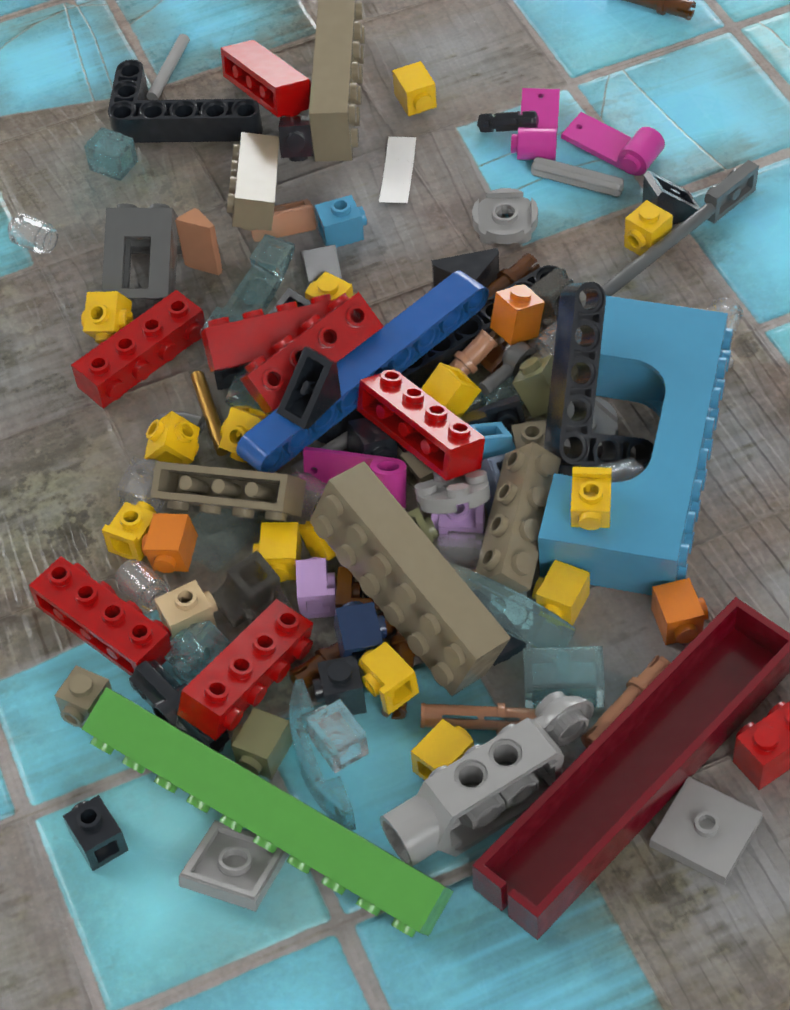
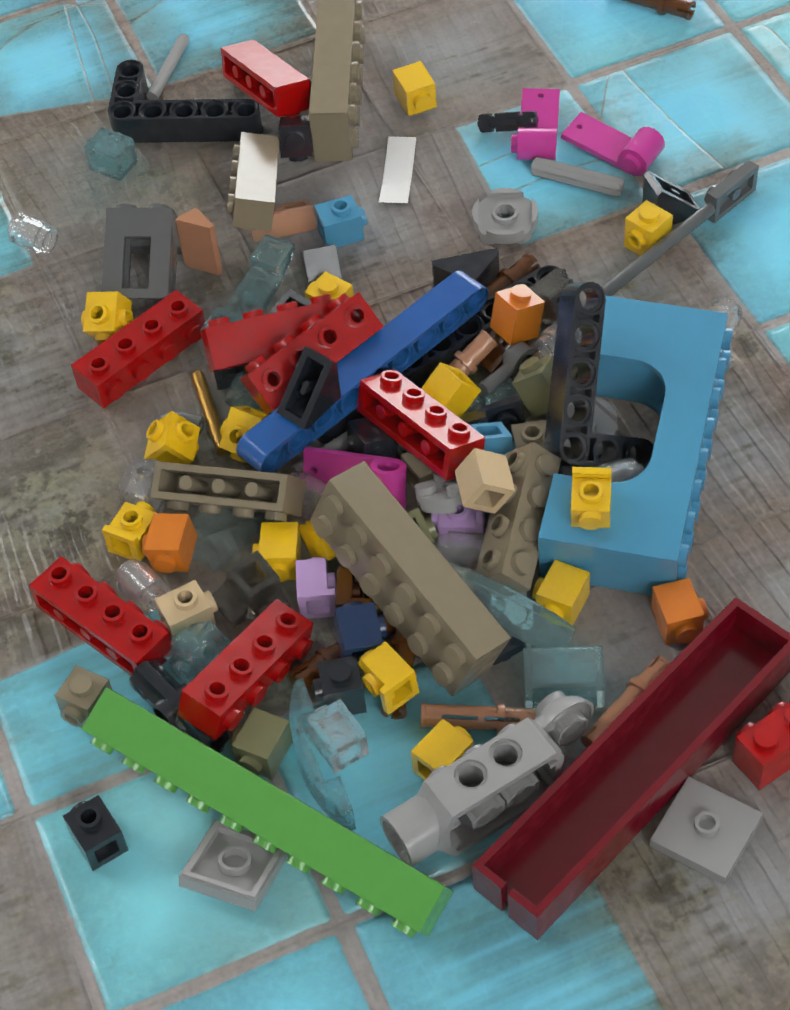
none -> tan brick [455,448,515,514]

